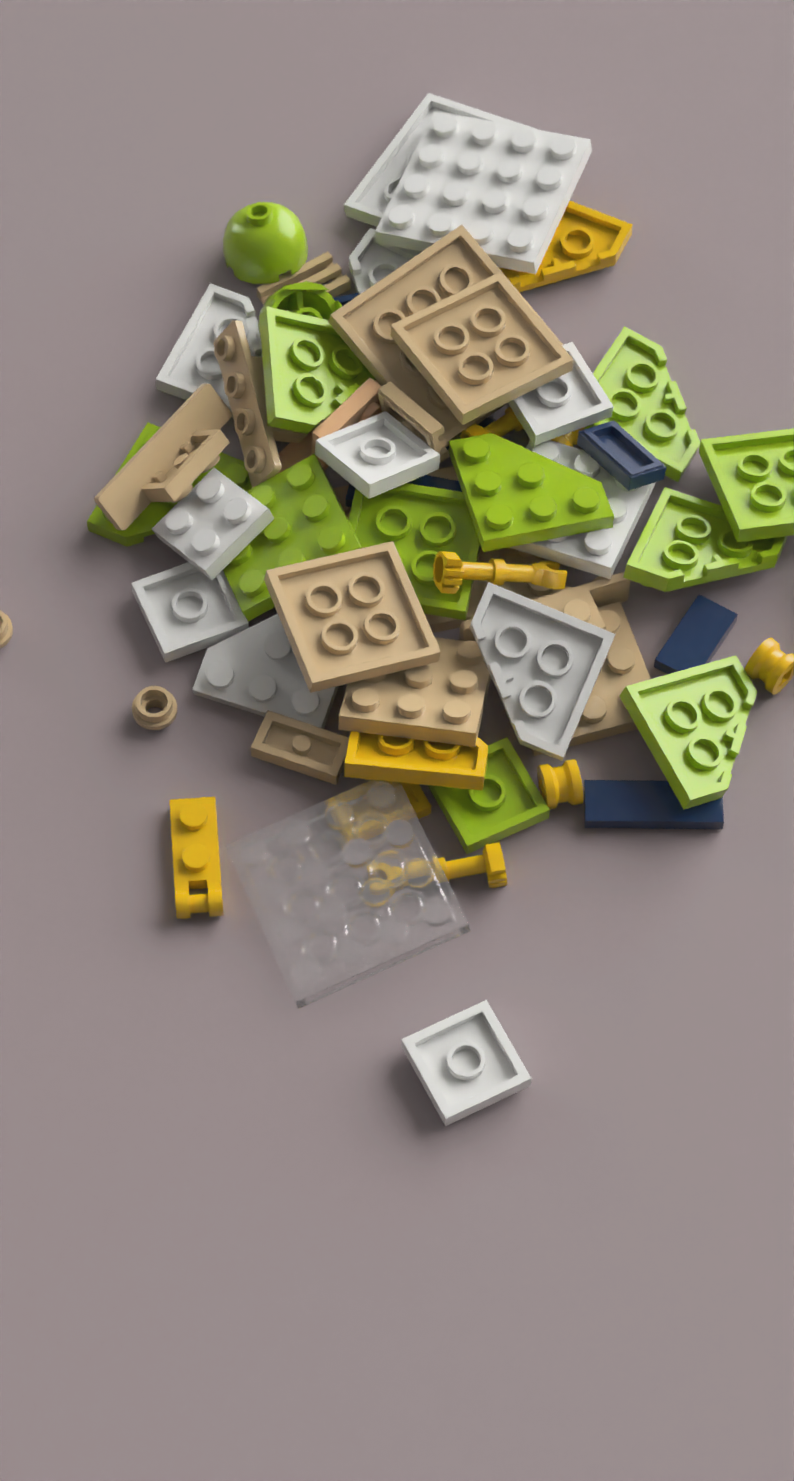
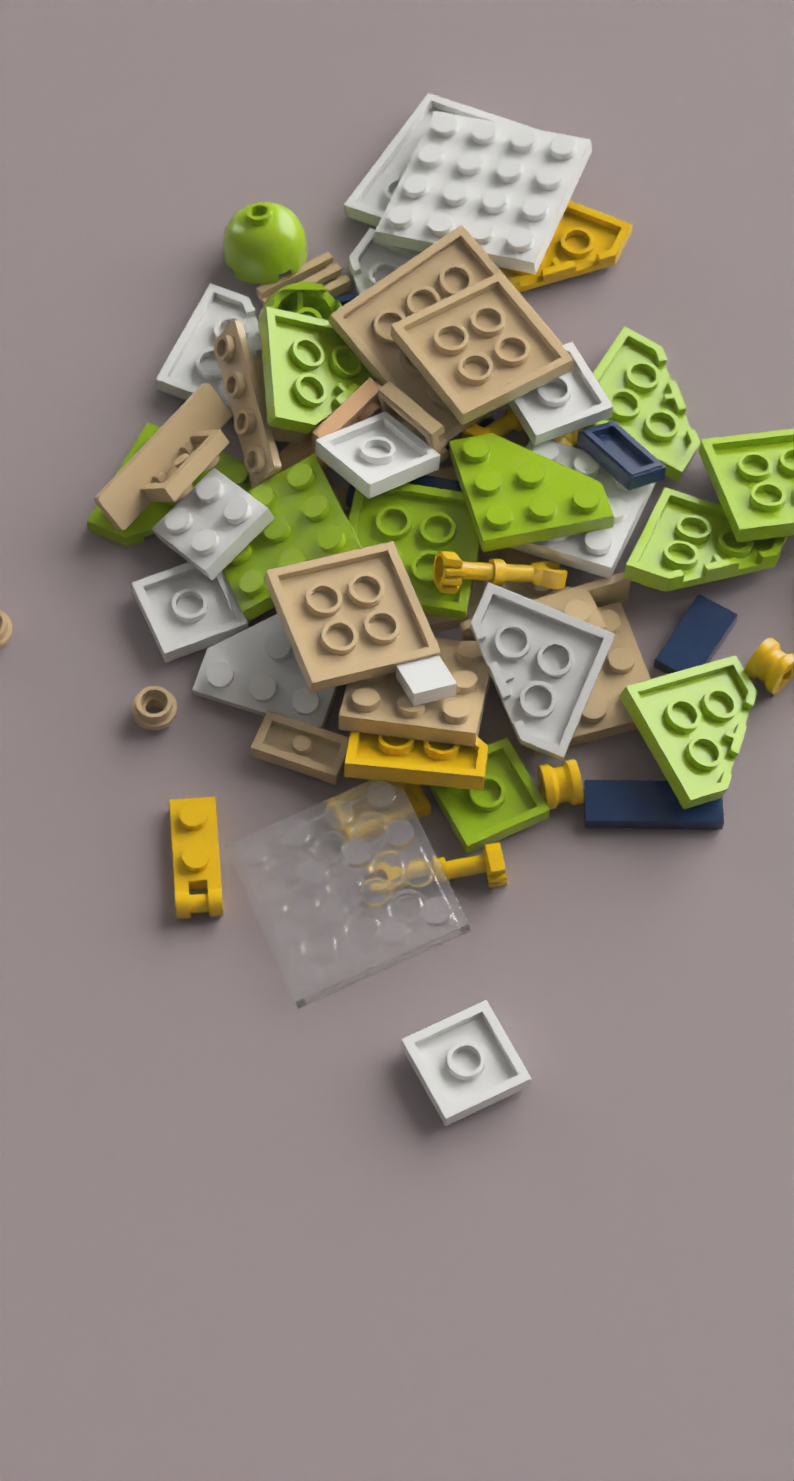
none -> white tile [396,655,457,706]

